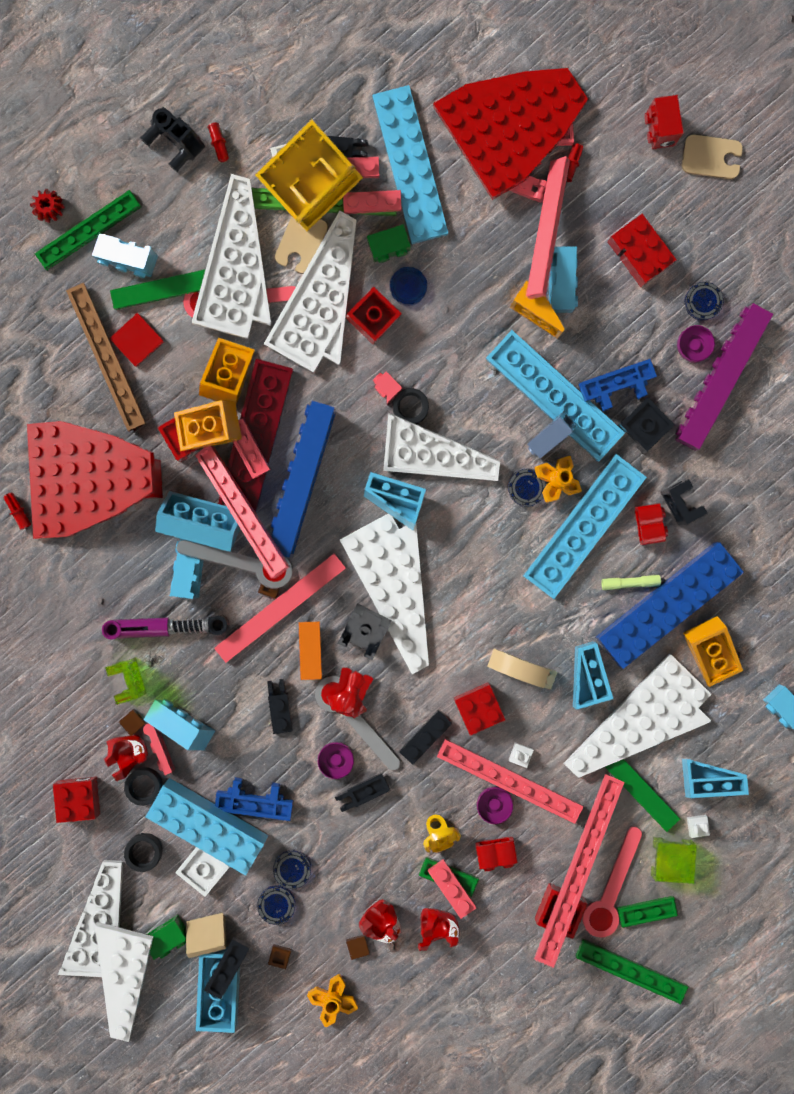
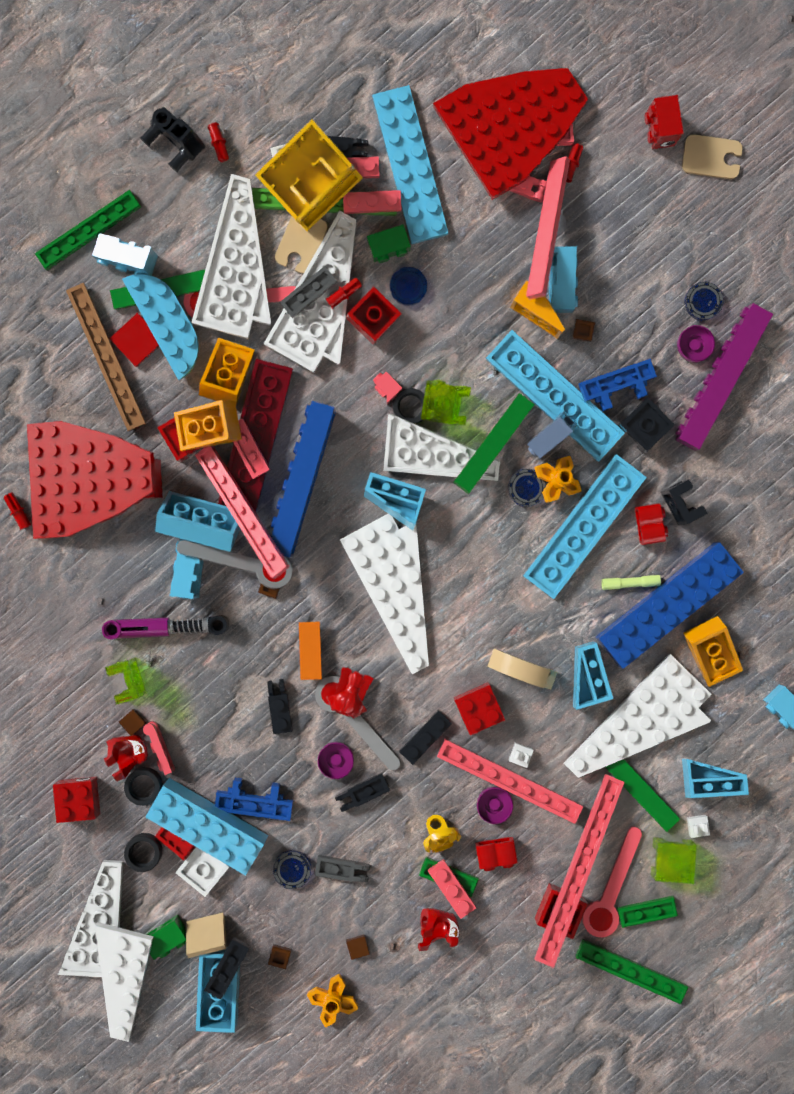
red gear [30,188,65,223] -> none
medium azure wedge [144,699,216,750] -> none
coral tile [214,553,346,663] -> none
tile [257,885,296,925] -> none
black panel [338,603,392,660] -> none
red piece [359,899,401,943] -> none
red piece [607,213,676,287] -> none
none -> medium azure plate [122,274,199,381]
none -> red plate [155,827,195,860]
none -> dark grey plate [280,266,337,319]
none -> dark grey hinge [315,855,371,882]
none -> red axle [326,278,362,309]
none -> clear neon green panel [421,380,471,426]
none -> green tile [453,393,535,494]
none -> reddish brown tile [572,319,595,342]

